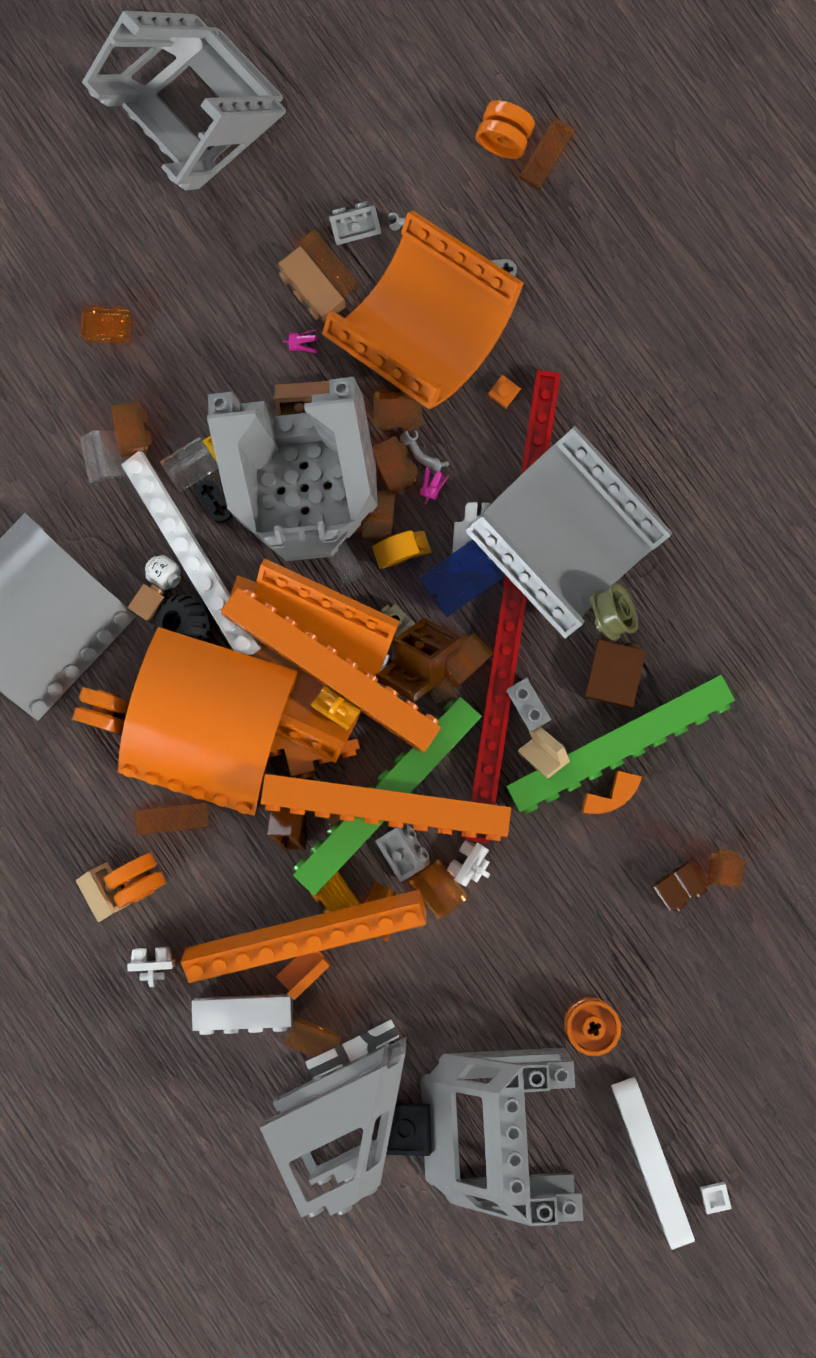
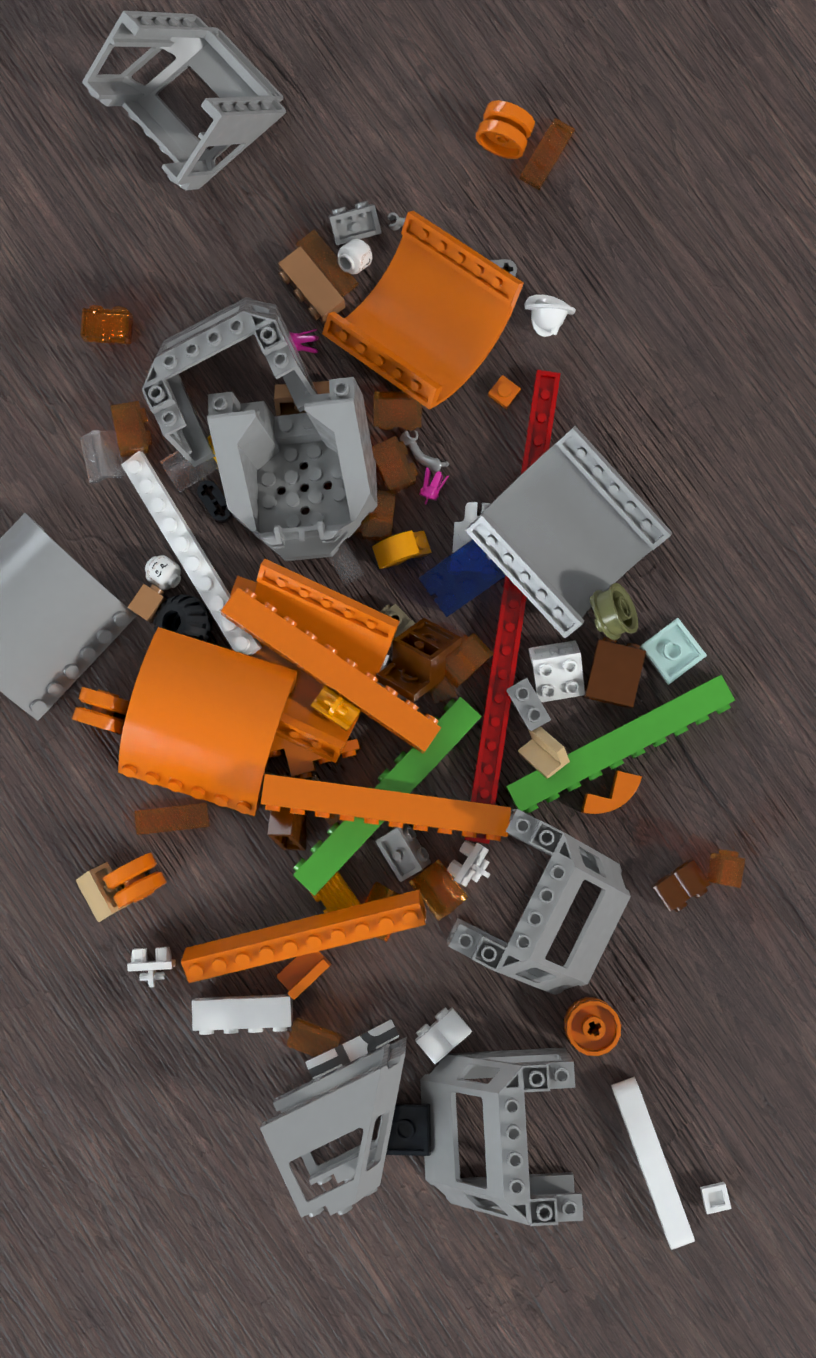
none -> light grey piece [142,297,318,467]
none -> white head [337,239,372,275]
none -> white brick [415,1007,472,1064]
none -> light grey piece [447,809,631,995]
none -> white helmet [524,295,576,337]
none -> white bracket [528,640,585,702]
none -> light aqua tile [640,618,707,685]

